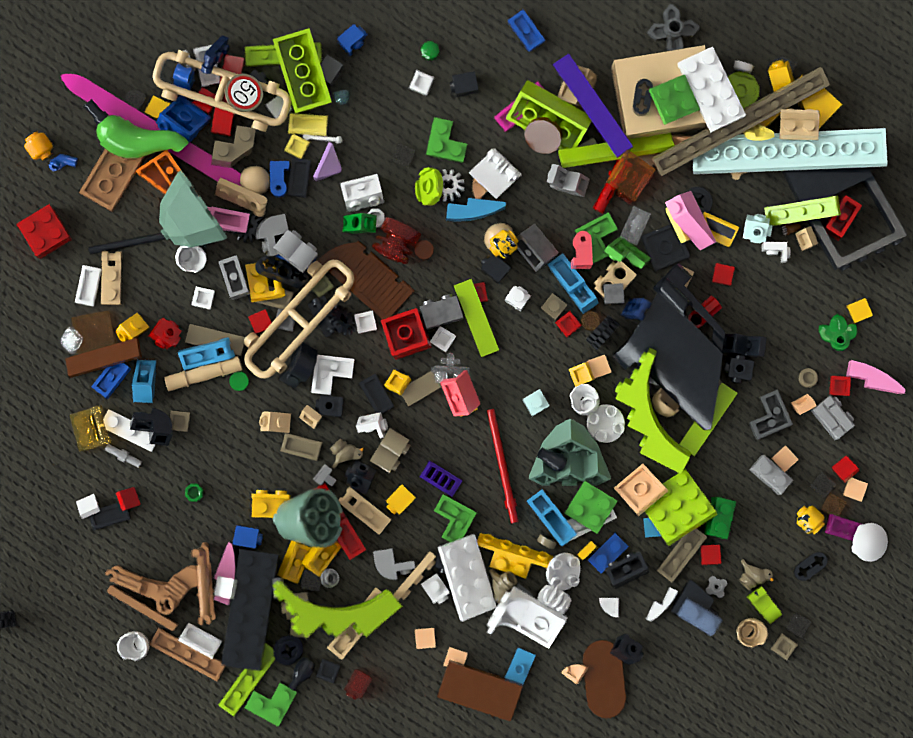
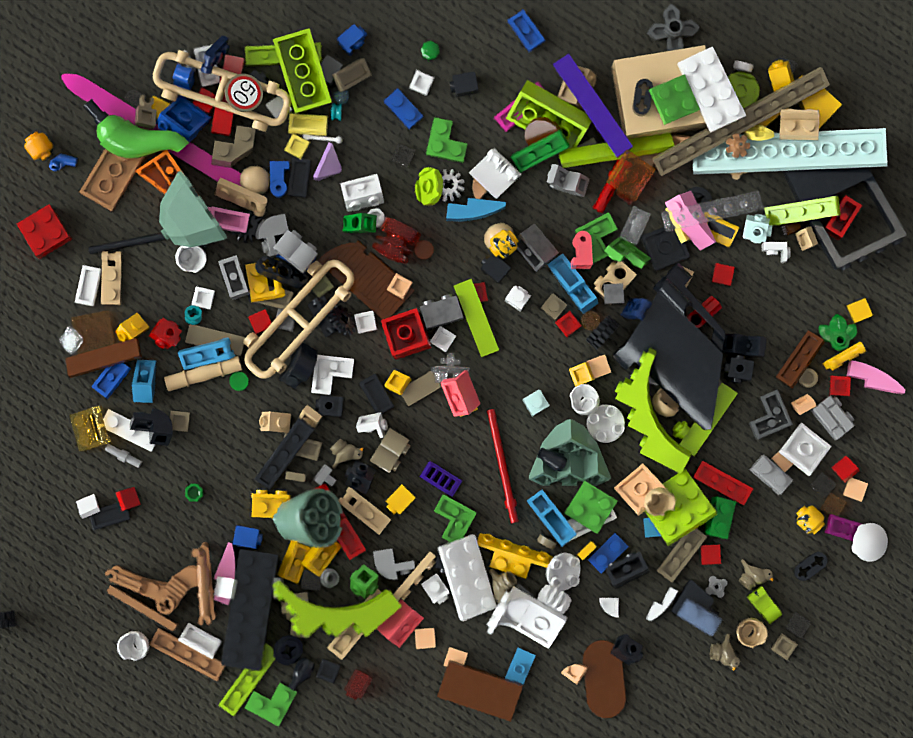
none -> dark tan plate [135,95,157,130]
none -> teal bush [185,305,202,325]
none -> black tile [255,417,315,490]
none -> dark tan tile [285,471,307,483]
none -> teal bush [331,103,342,121]
none -> dark tan tile [332,58,371,92]
none -> bright green brick [350,564,379,599]
none -> coral panel [377,599,424,648]
none -> blue plate [384,88,423,130]
none -> light nougat tile [387,273,413,300]
none -> green tile [511,129,570,173]
none -> tan hair [644,487,676,516]
none -> clear tile [661,191,764,232]
none -> lime plate [672,421,690,439]
none -> red plate [693,461,753,506]
none -> dark tan animal [710,634,740,671]
none -> medium nougat plant [726,133,750,158]
none -> reddish brown plate [776,330,825,389]
none -> white plate [779,423,832,476]
none -> yellow plate [823,342,866,371]

